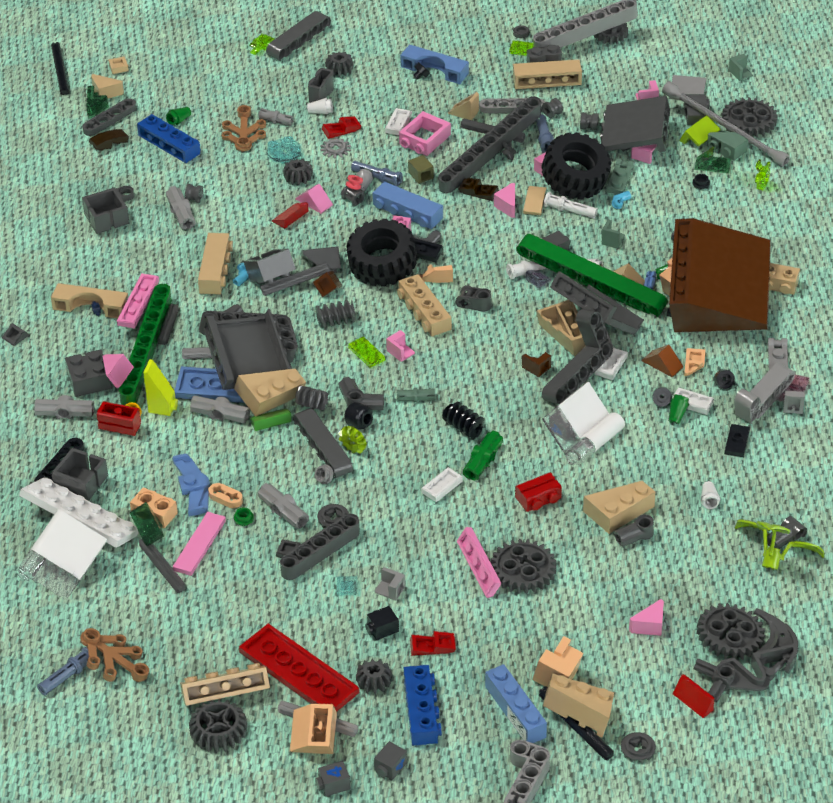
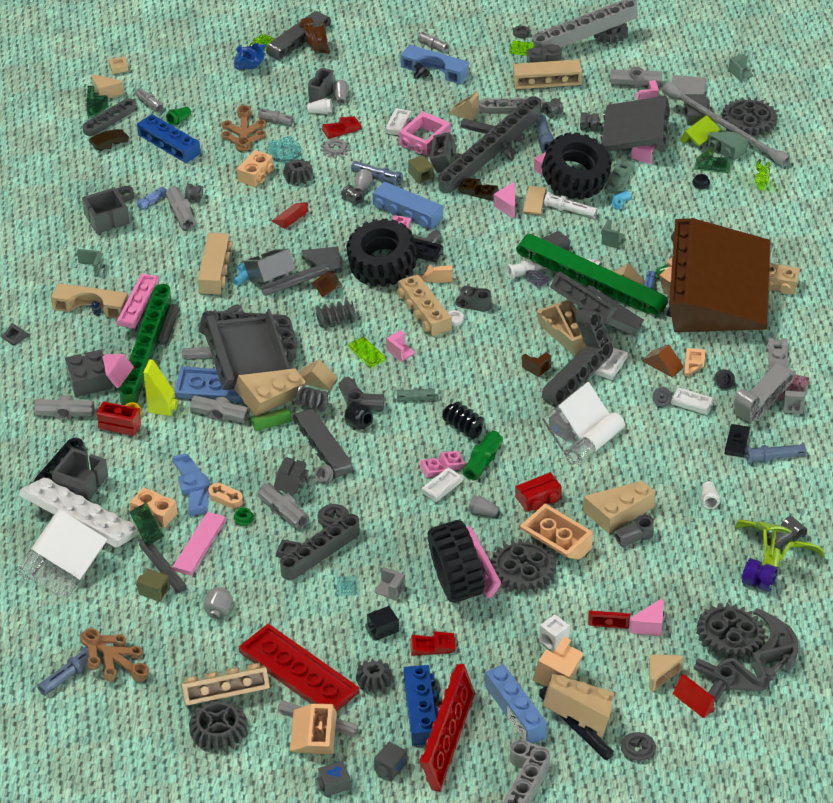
black axle [51,42,69,95] -> none
bright pink slope [295,184,333,214] -> none
dark grey gear [325,51,354,77] -> none
lime gear [338,426,367,453] -> none
coral bush [346,175,363,190] -> none
green cone [668,394,690,424] -> none
none -> sand green bracket [77,249,103,277]
none -> light grey axle [135,88,164,112]
none -> olive brick [136,568,170,602]
none -> medium blue axle [137,187,167,210]
none -> light grey head [203,587,233,619]
none -> blue hair [234,43,266,70]
none -> light nougat brick [237,150,274,187]
none -> dark grey brick [274,457,309,494]
none -> reddish brown piece [299,17,331,55]
none -> tan slope [299,359,337,391]
none -> light grey cone [332,80,349,104]
none -> light grey pin [418,32,450,53]
none -> bright pink slope [419,451,465,478]
none -> red plate [420,664,475,792]
none -> black tyre [427,520,485,603]
none -> dark grey brick [430,132,457,173]
none -> white tile [448,310,464,326]
none -> light grey cone [468,495,499,518]
none -> light nougat slope [520,504,593,560]
none -> white brick [540,614,570,653]
none -> red slope [588,610,631,629]
none -> light grey piece [611,67,662,88]
none -> tan slope [649,654,683,692]
none -> dark purple wheel [741,558,778,592]
none -> sand blue pin [745,444,806,464]

